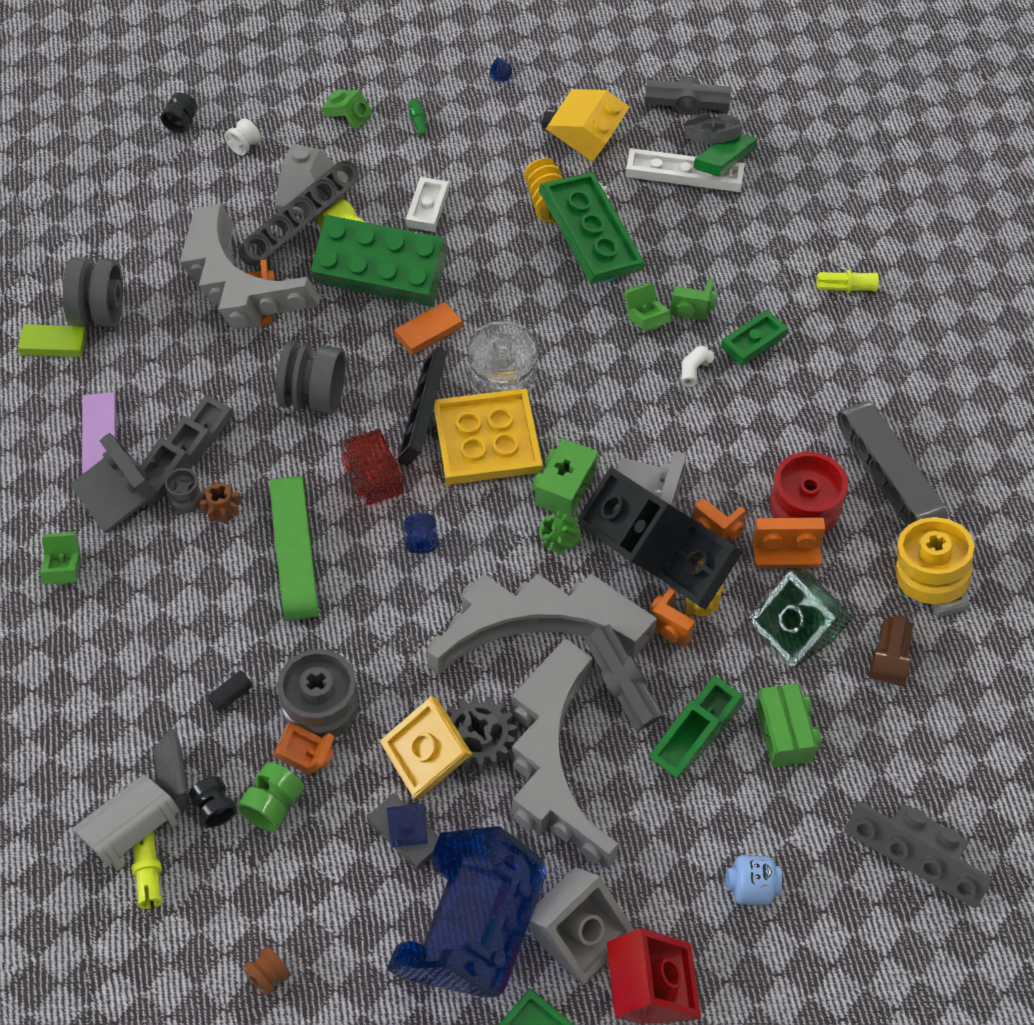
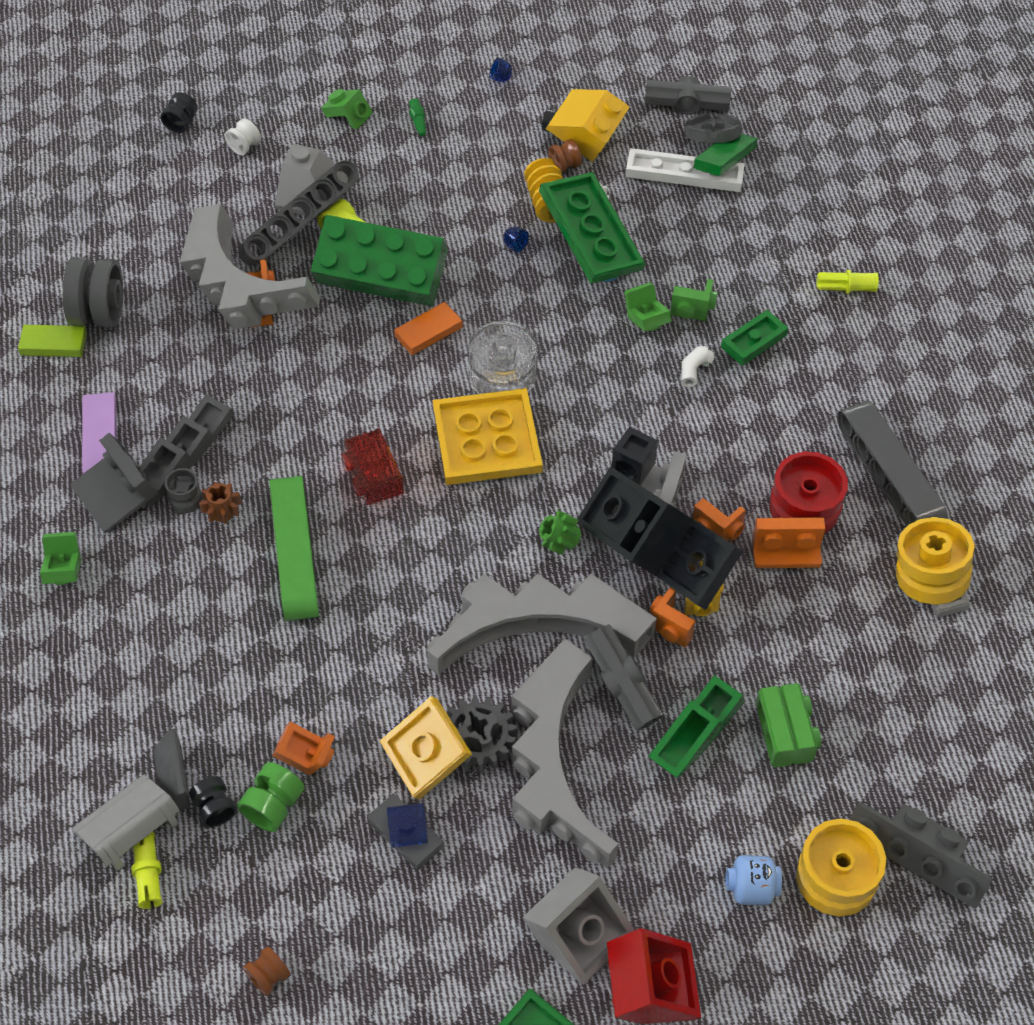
black pin [206,670,253,713] -> none
dark grey wheel [276,340,346,415] -> none
dark grey wheel [277,649,359,738] -> none
clear blue windscreen [387,826,546,997] -> none
black tile [397,347,448,467] -> none
clear blue wheel [403,513,439,554] -> none
white plate [406,177,449,232] -> none
bright green brick [532,438,598,516] -> none
clear green slope [748,570,854,668] -> none
reddish brown piece [869,615,914,687] -> none
none -> clear blue hinge [503,226,529,252]
none -> dark orange wheel [548,139,582,173]
none -> black brick [612,427,658,485]
none -> yellow wheel [796,818,887,917]

